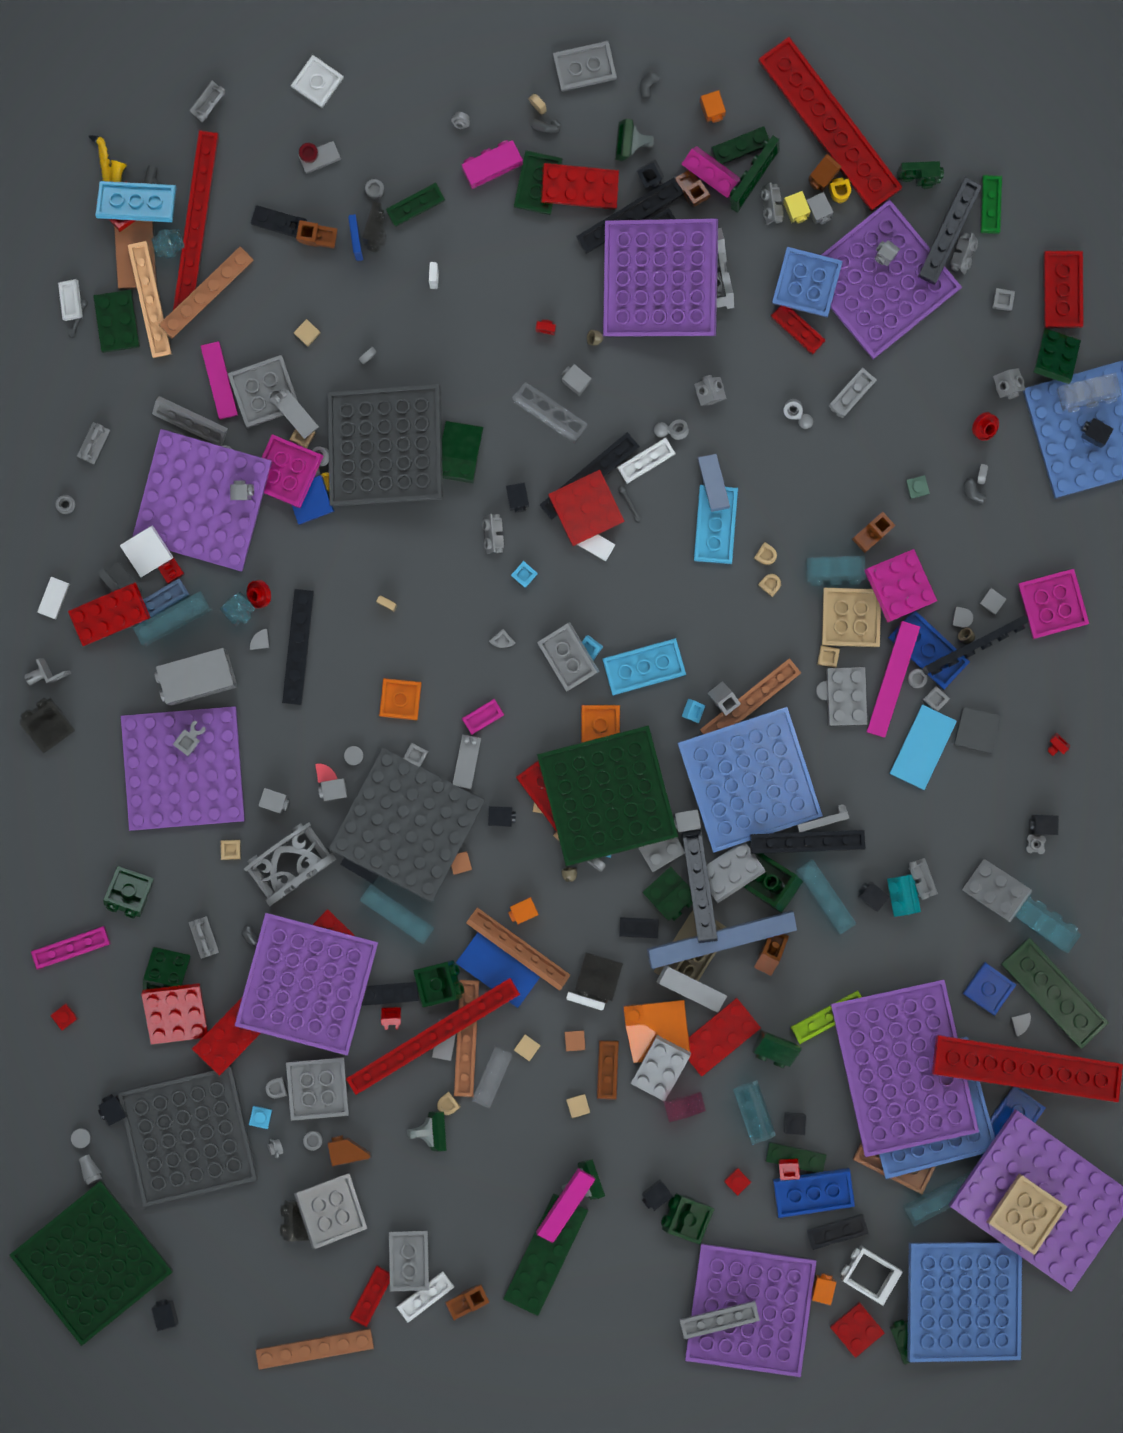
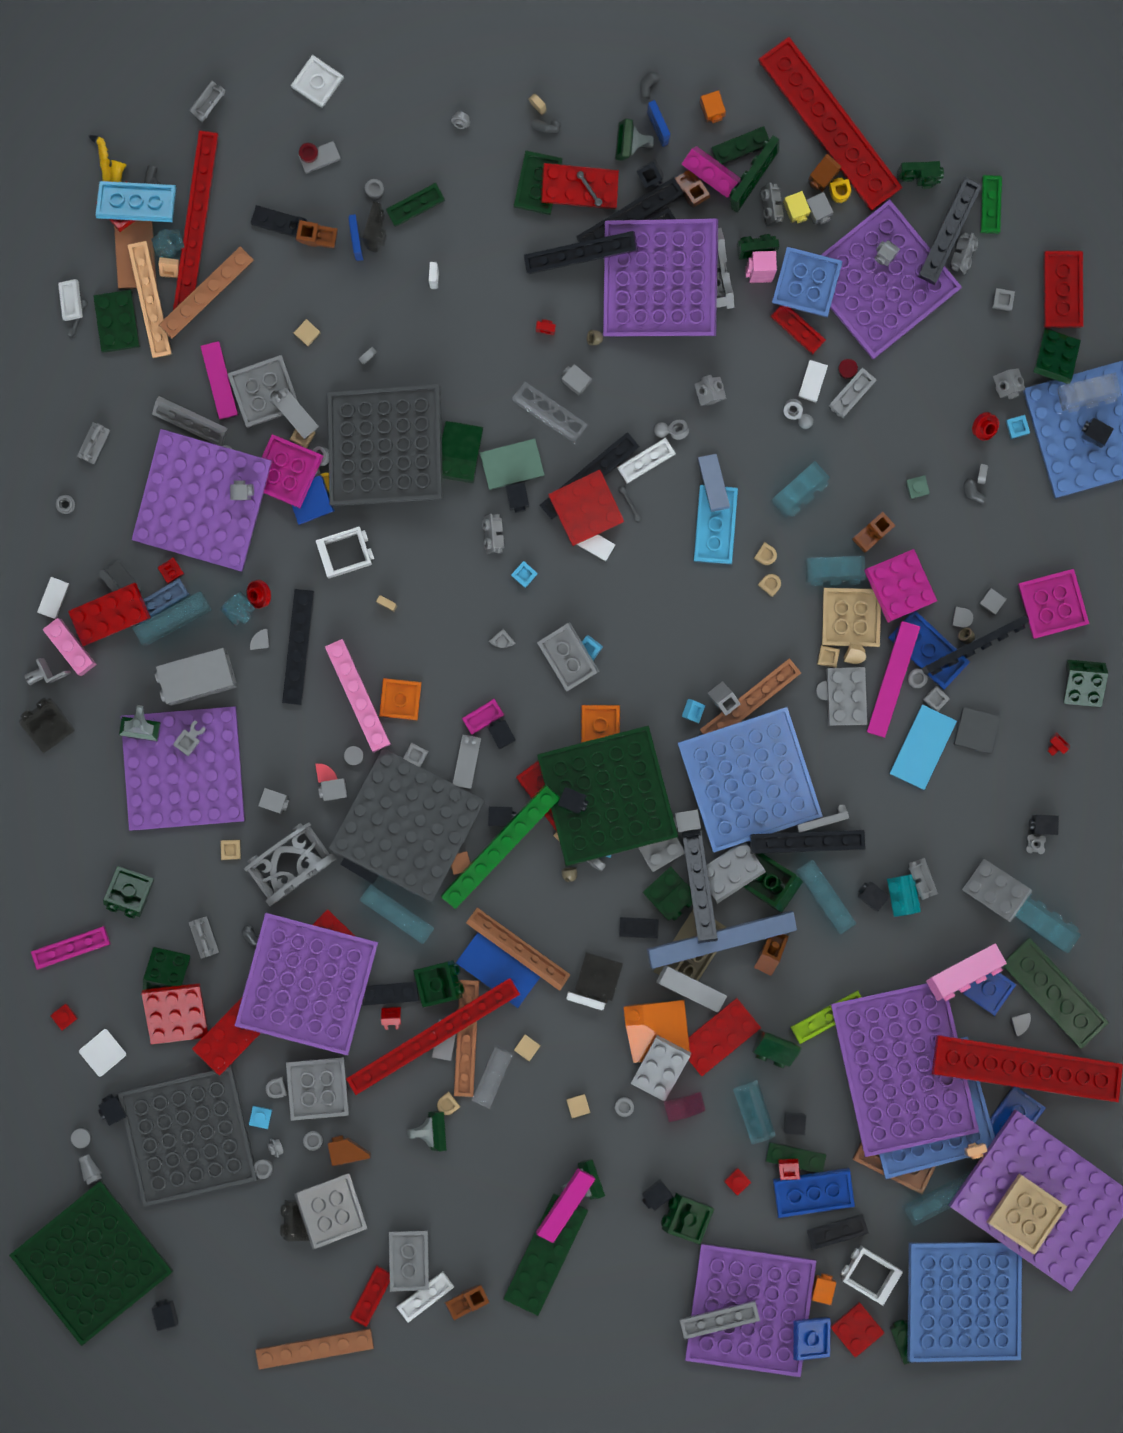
white tile [120,525,173,577] -> none
dark pink brick [461,140,523,189] -> none
orange brick [508,897,539,924] -> none
light grey plate [553,41,617,92] -> none
nougat tile [565,1030,585,1051] -> none
dark orange tile [597,1040,619,1099] -> none
medium azure tile [602,638,686,696] -> none
none -> bright pink brick [42,618,97,676]
none -> white sticker [79,1029,126,1077]
none -> piece [119,705,161,741]
none -> light nougat plate [158,257,179,278]
none -> light grey tile [254,1159,273,1179]
none -> white window [316,527,374,579]
none -> bright pink brick [325,639,391,752]
none -> green plate [441,784,560,909]
none -> sand green tile [480,439,545,490]
none -> black brick [488,719,516,750]
none -> black plate [524,231,638,274]
none -> black brick [558,787,589,815]
none -> dark grey hinge [577,171,602,206]
none -> light grey tile [615,1097,634,1117]
none -> blue tile [647,100,670,147]
none -> dark green plate [737,234,780,260]
none -> bright pink brick [745,251,777,283]
none -> clear light blue brick [771,461,830,518]
none -> blue tile [793,1317,831,1361]
none -> white tile [798,360,828,402]
none -> dark red tile [838,359,858,379]
none -> tan tile [844,644,866,664]
none -> bright pink brick [926,943,1007,1001]
none -> light nougat plate [964,1143,988,1159]
none -> medium azure plate [1006,415,1030,439]
none -> bracket [1064,659,1108,707]

